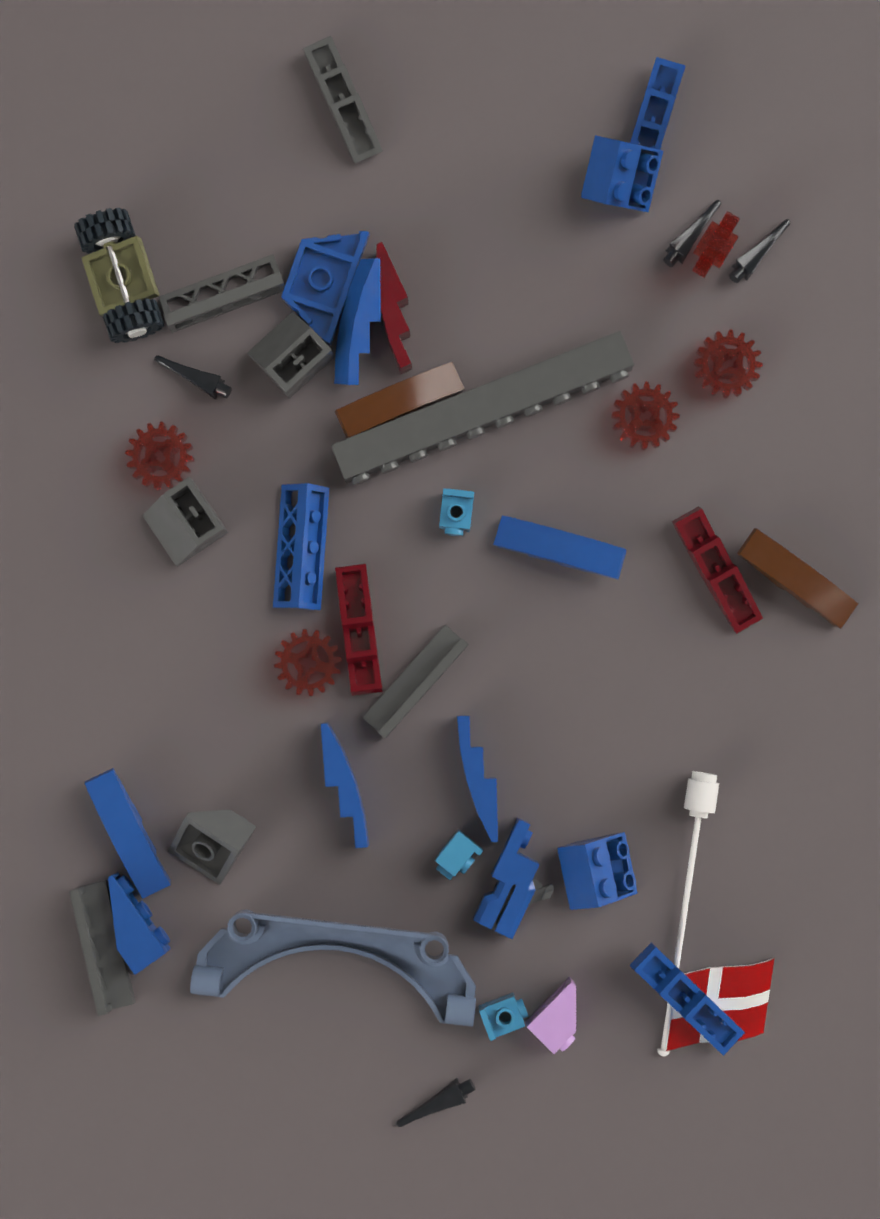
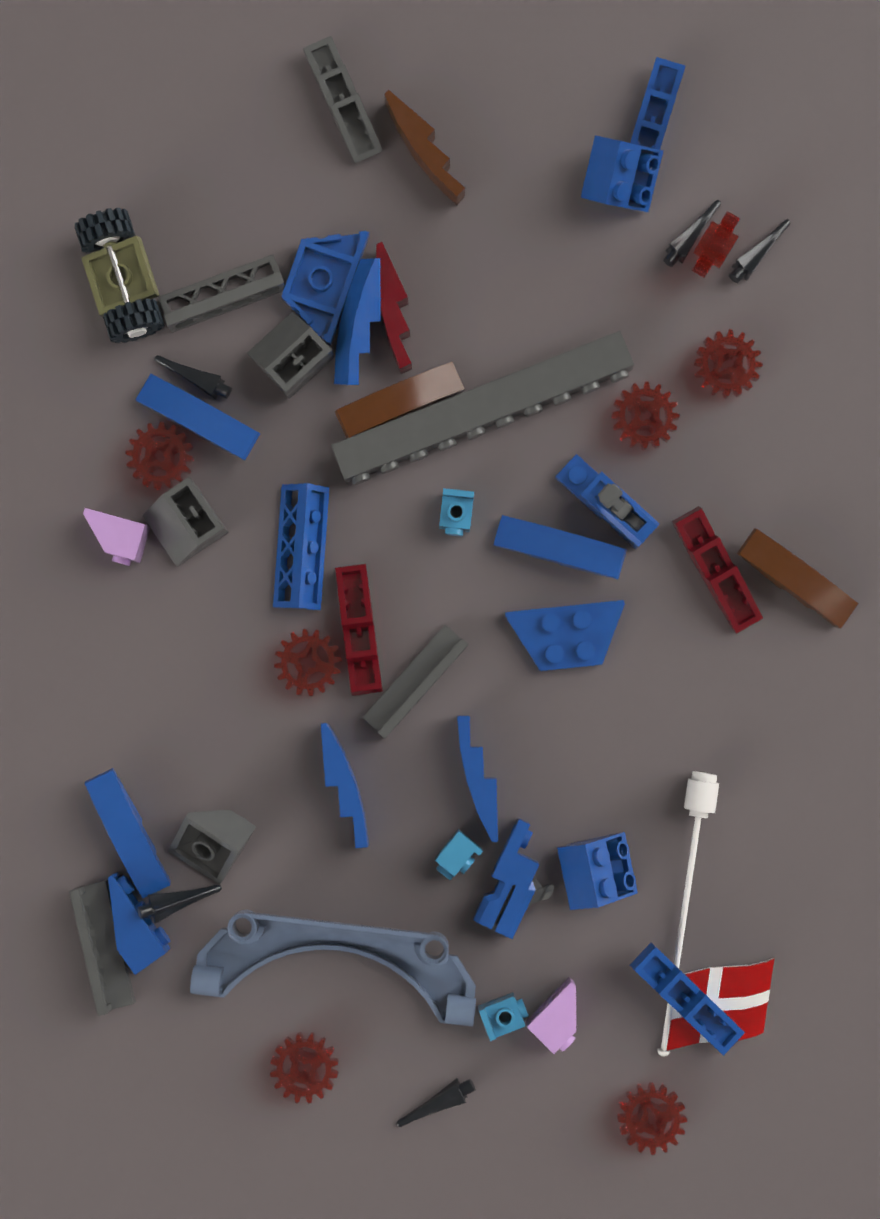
none -> lavender slope [83,508,150,566]
none -> blue slope [135,374,260,461]
none -> black piece [137,884,222,924]
none -> clear red gear [270,1032,339,1104]
none -> reddish brown slope [384,90,465,205]
none -> blue wing [505,600,625,671]
none -> blue plate [555,454,660,550]
none -> clear red gear [617,1082,687,1155]

